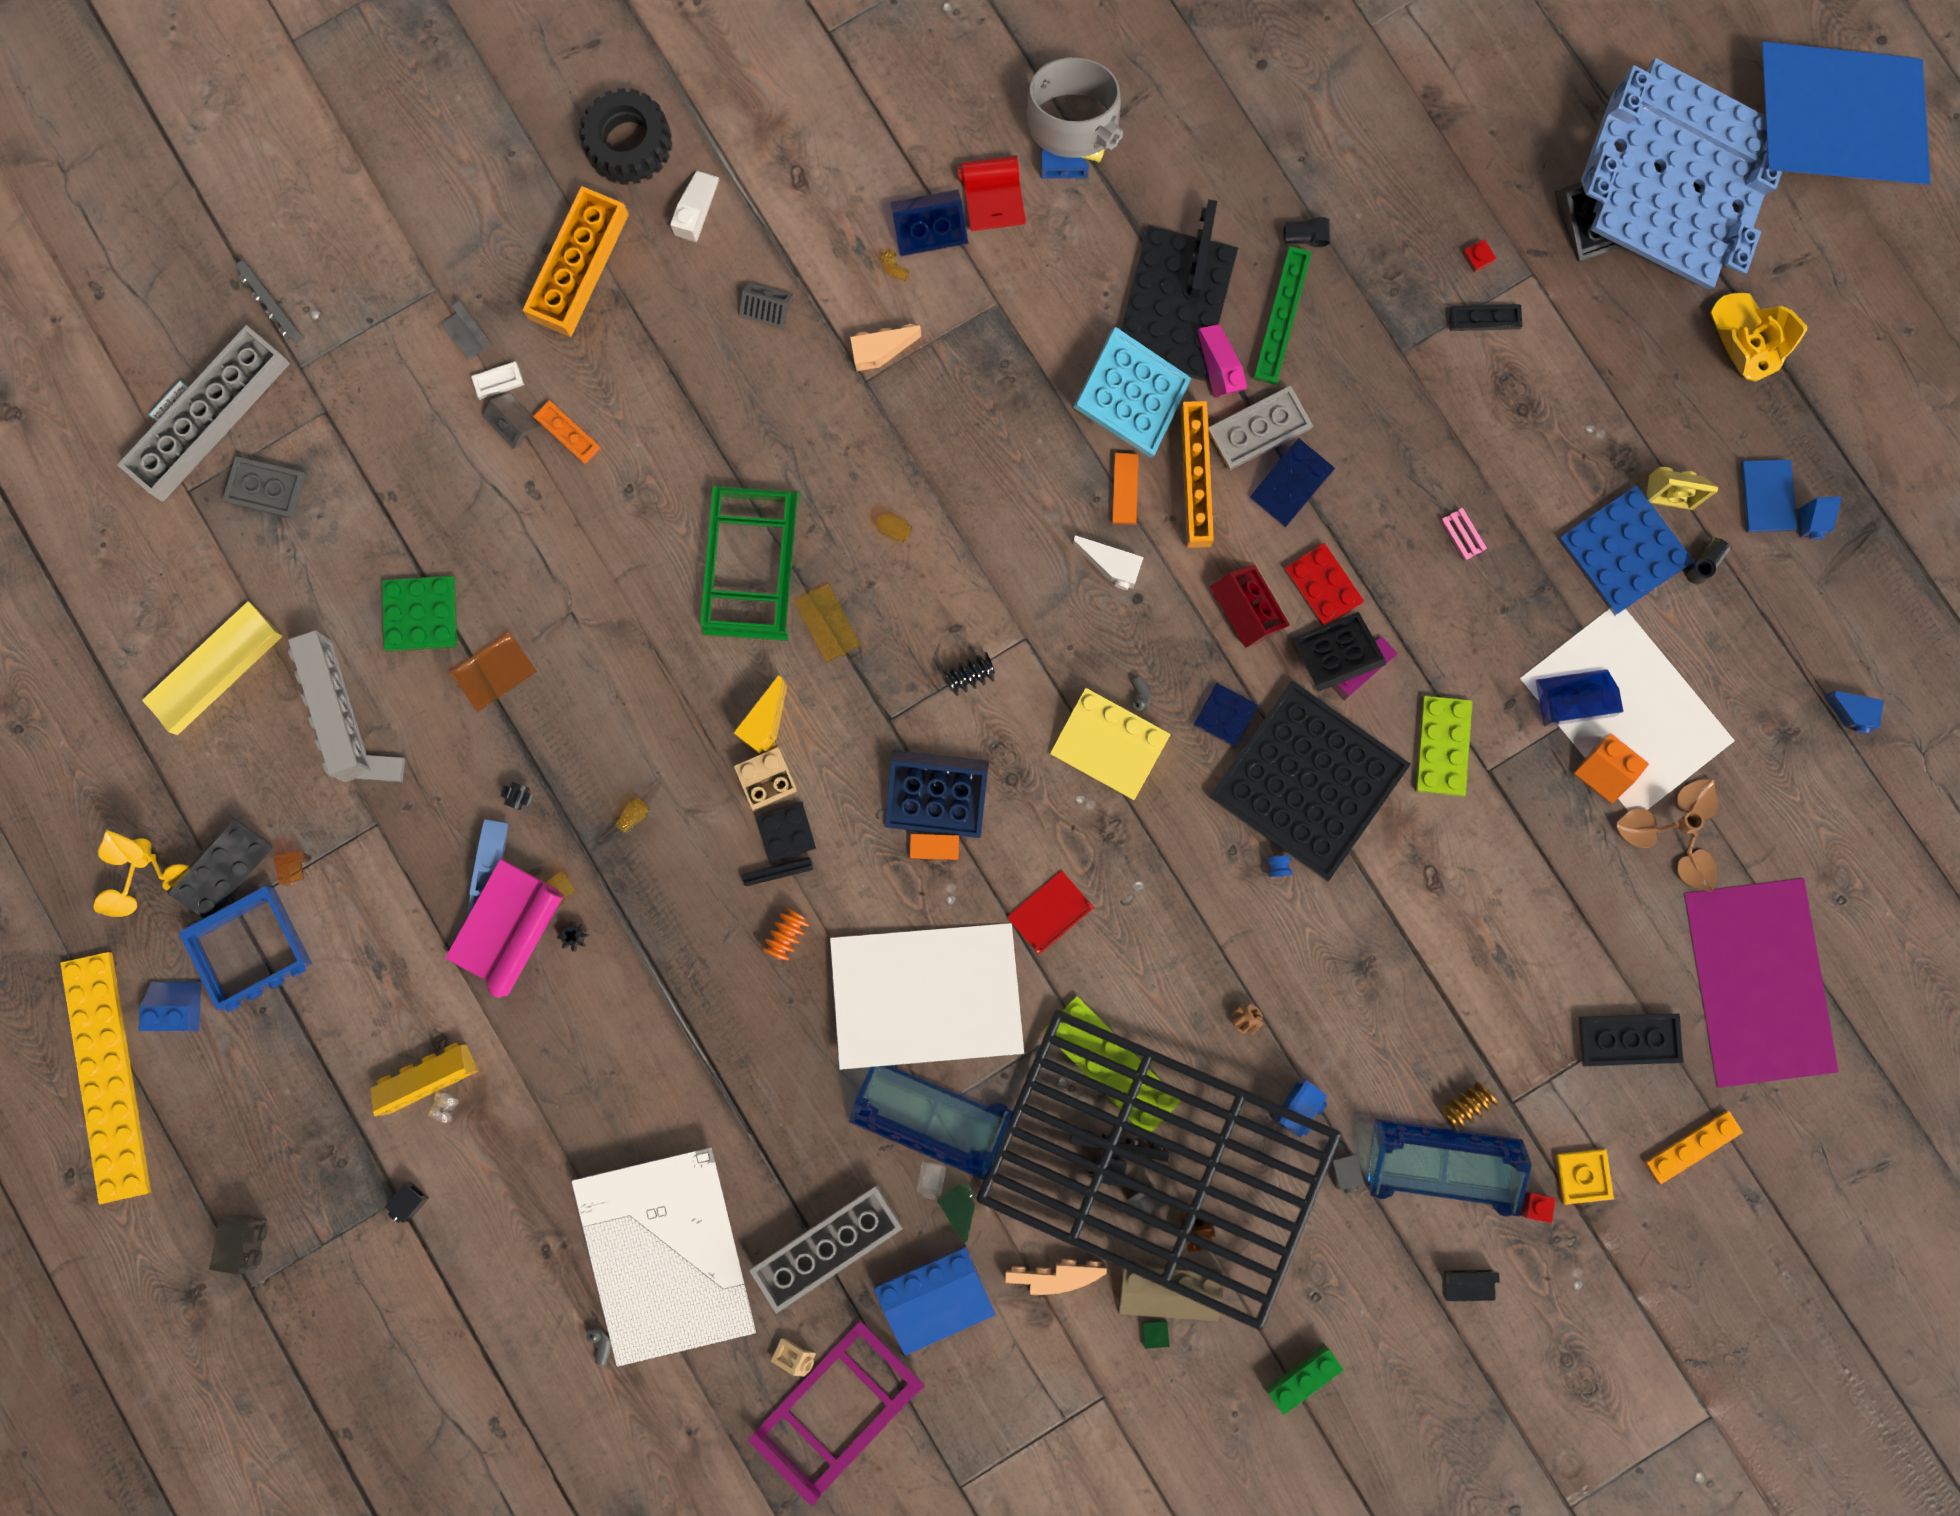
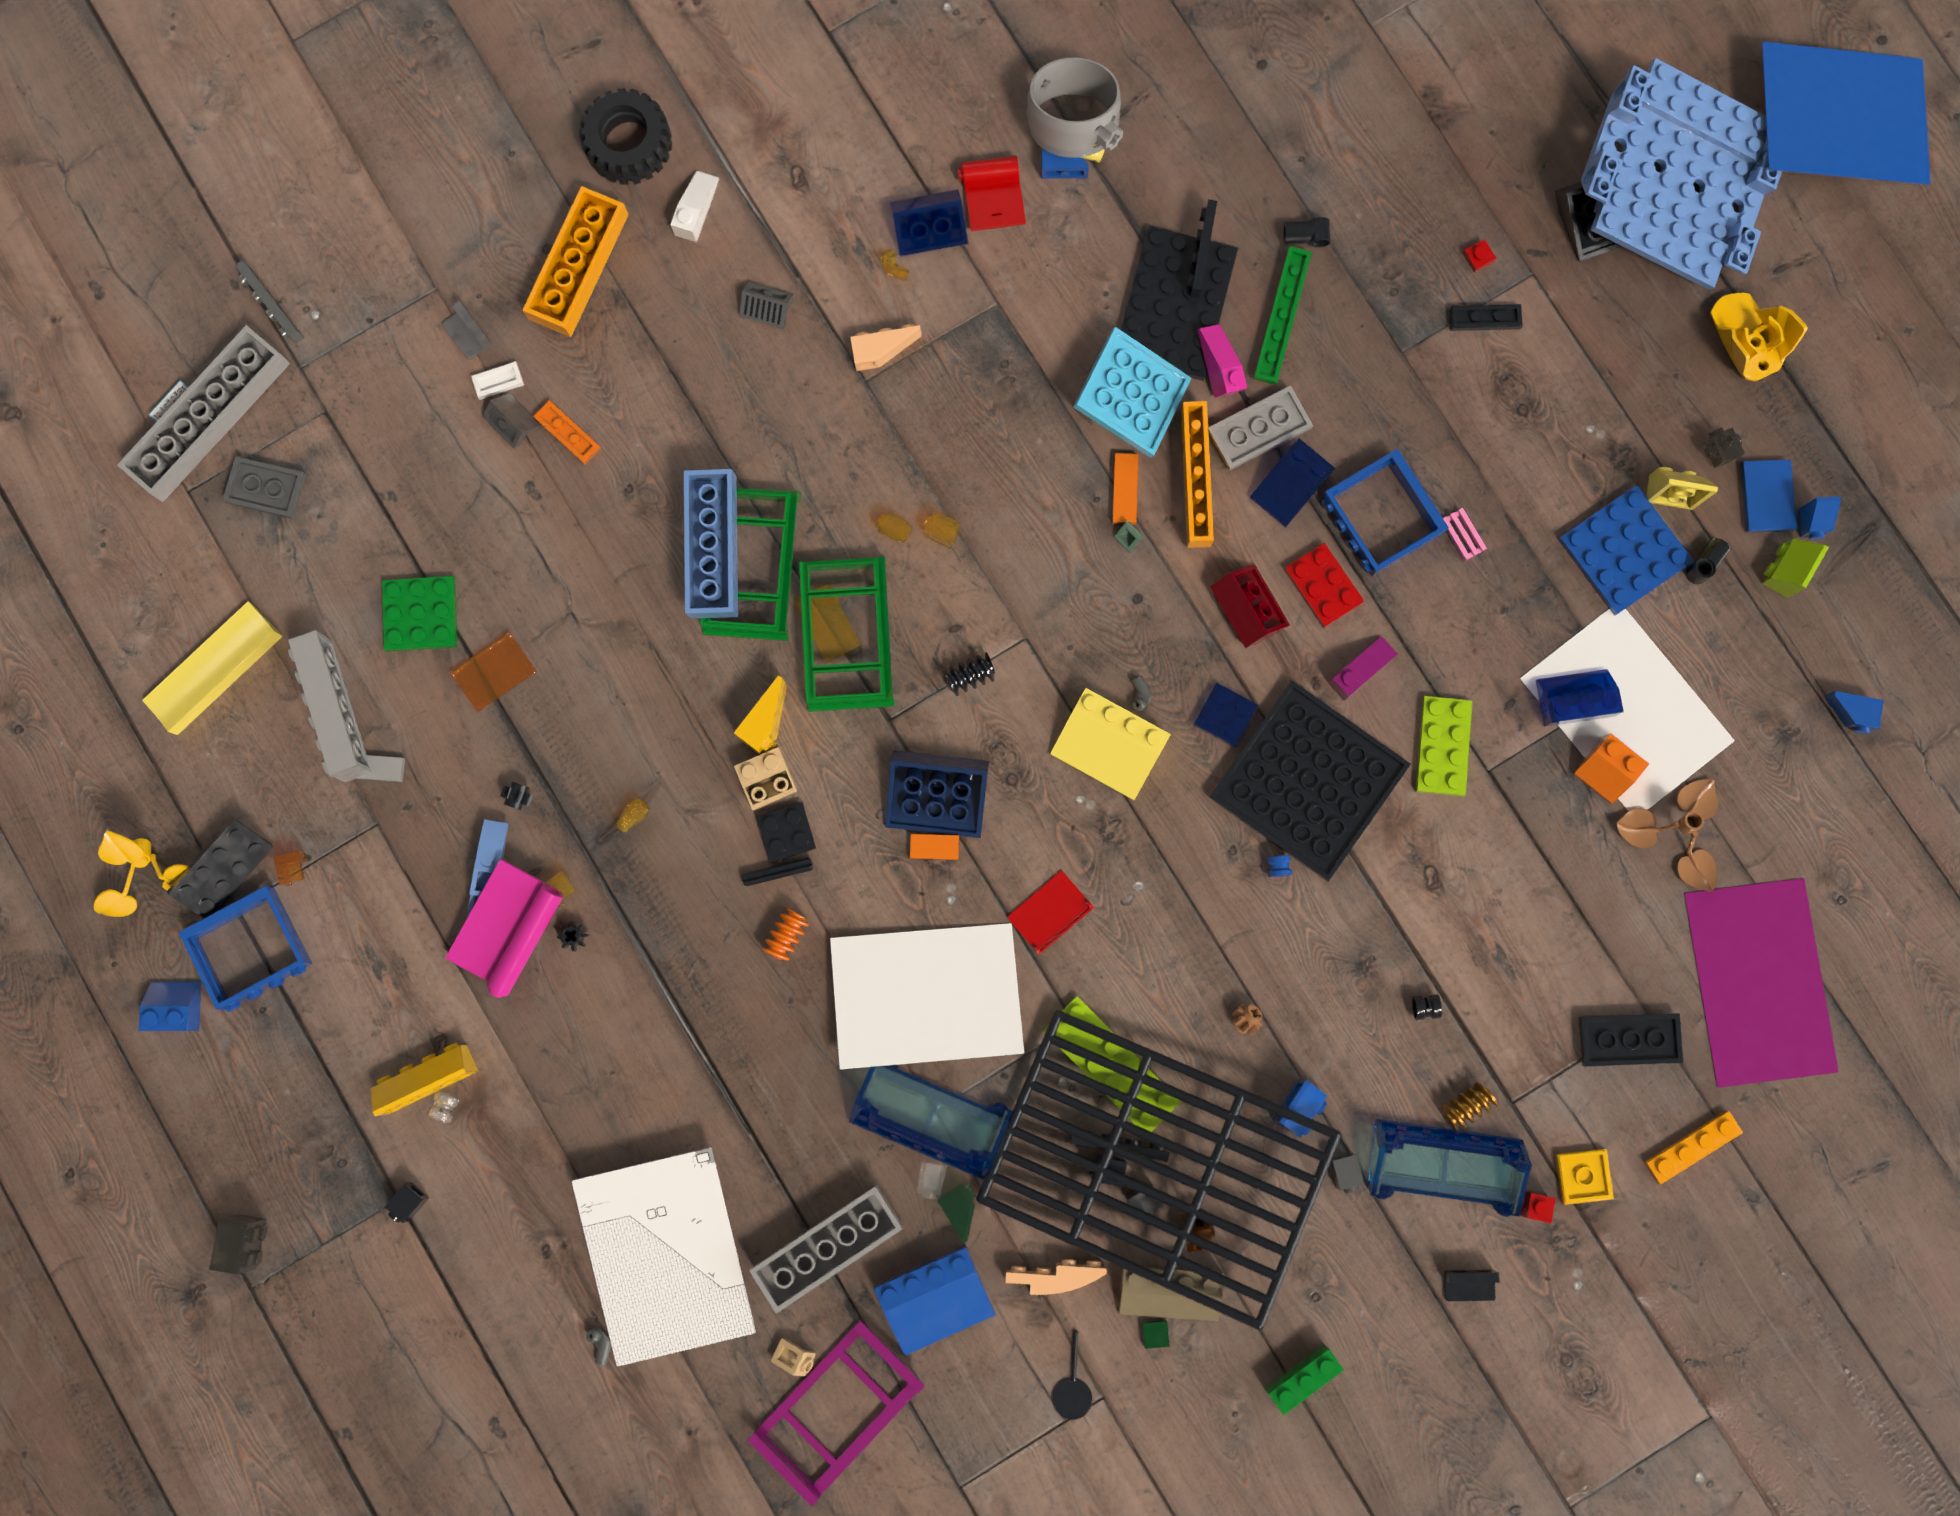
yellow plate [60,952,151,1204] -> none
white slope [1073,535,1143,590] -> none
black plate [1292,612,1386,692] -> none
none -> medium blue brick [684,469,738,619]
none -> green piece [799,556,895,712]
none -> clear yellow brick [923,511,961,549]
none -> black piece [1053,1330,1092,1420]
none -> sand green slope [1114,521,1144,553]
none -> blue window [1322,449,1449,576]
none -> black wheel [1412,994,1442,1020]
none -> clear smoke brick [1703,428,1745,468]
none -> lime slope [1762,538,1829,598]

